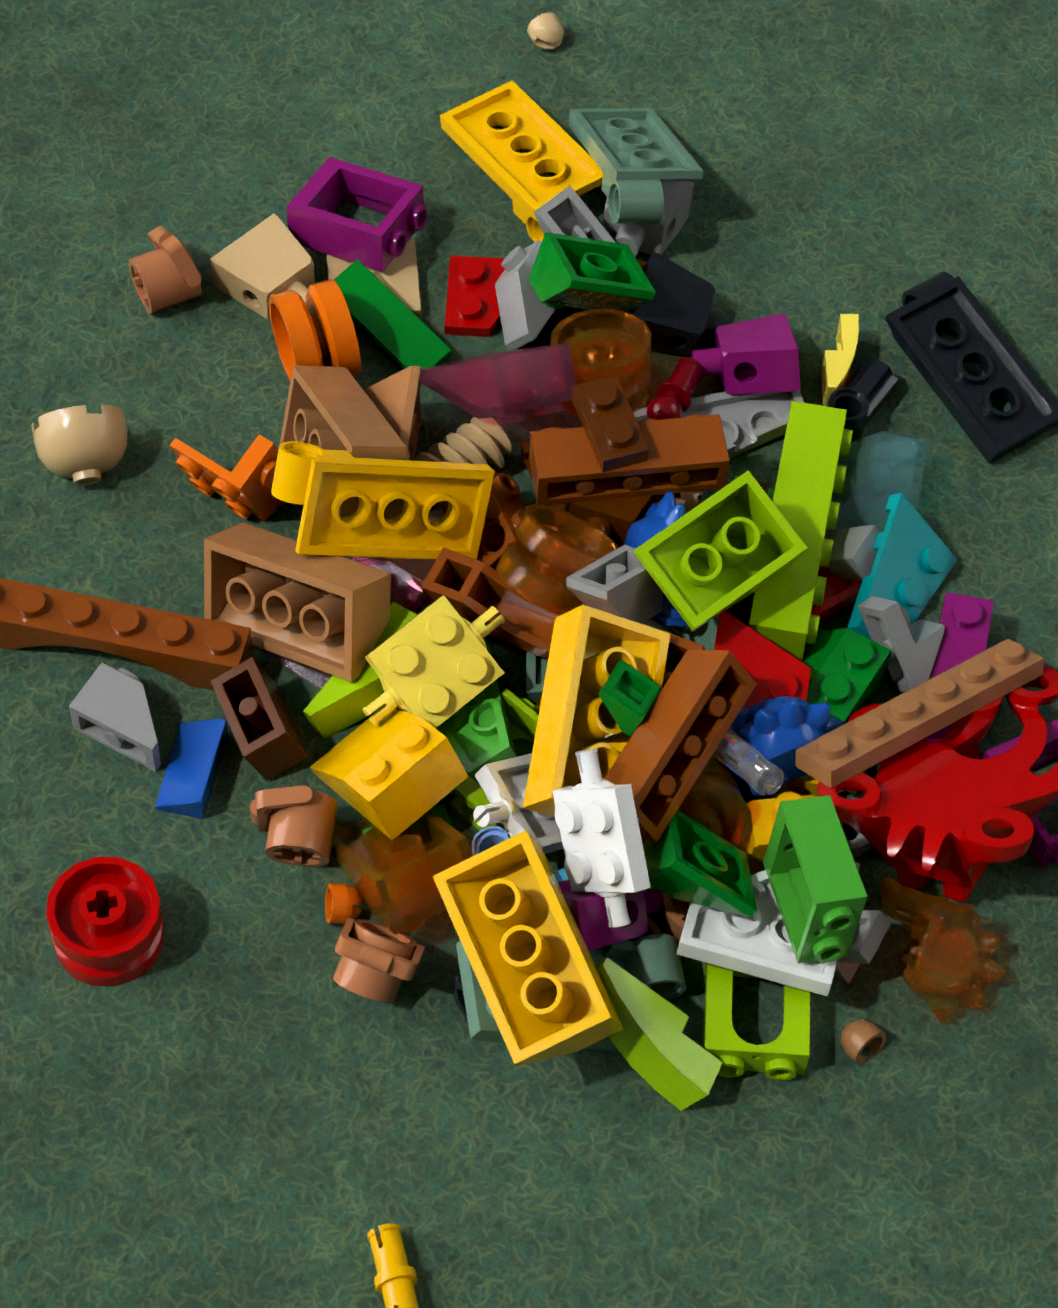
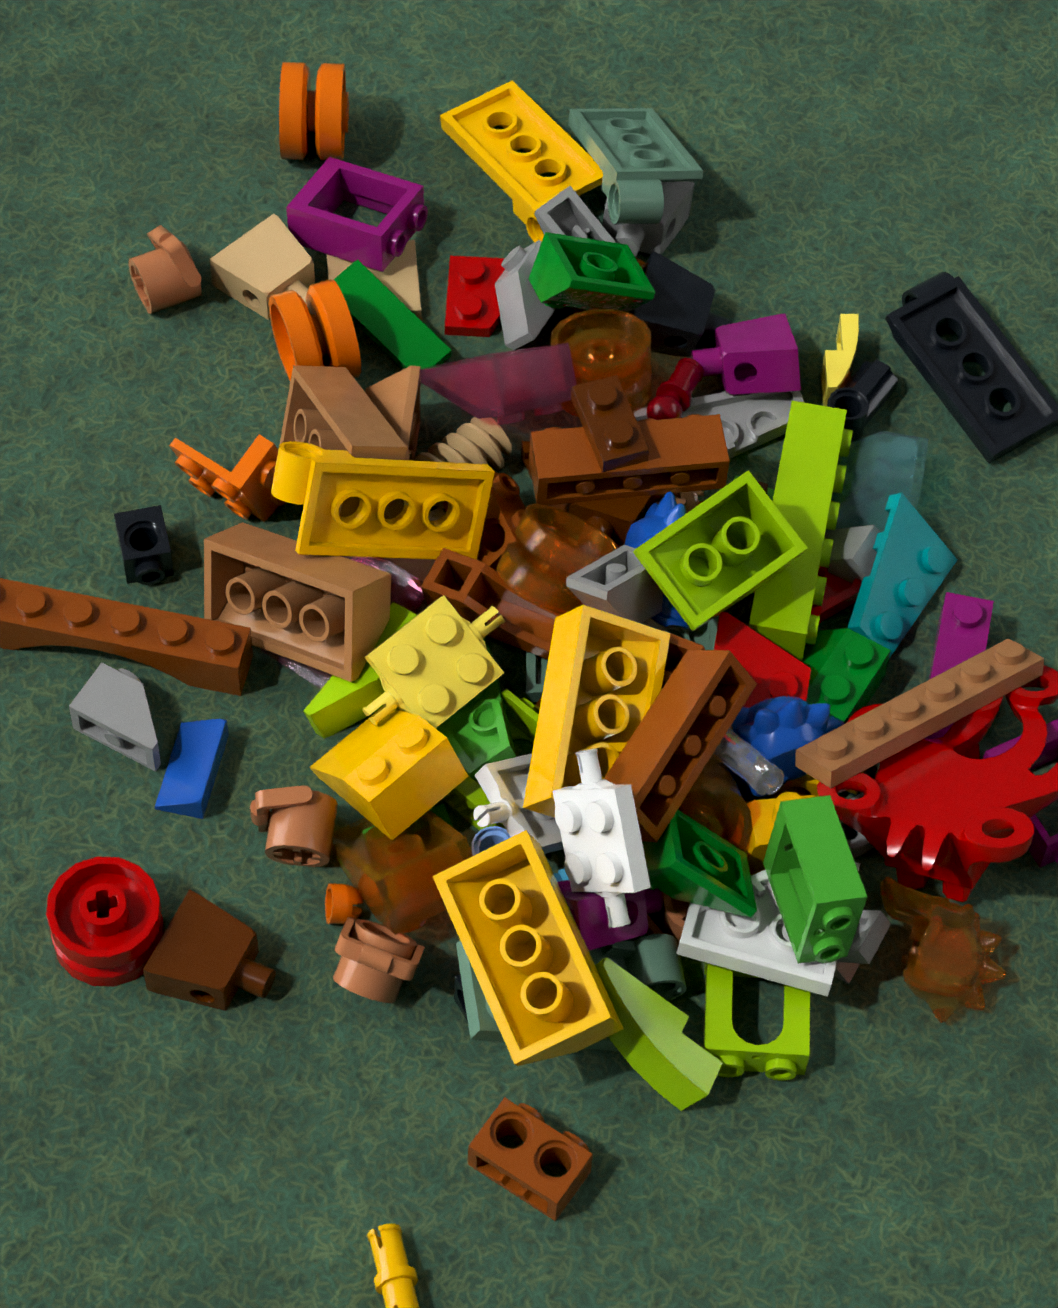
tan cylinder [31,405,127,486] -> none
reddish brown brick [210,657,309,781] -> none
tan hinge [527,12,564,51] -> none
green slope [598,659,662,737] -> none
medium nougat hinge [840,1019,886,1065] -> none
light grey slope [857,596,945,692] -> none
none -> black brick [114,505,174,585]
none -> reddish brown torso [143,890,276,1011]
none -> orange wheel [279,62,349,161]
none -> dark orange brick [468,1097,593,1221]

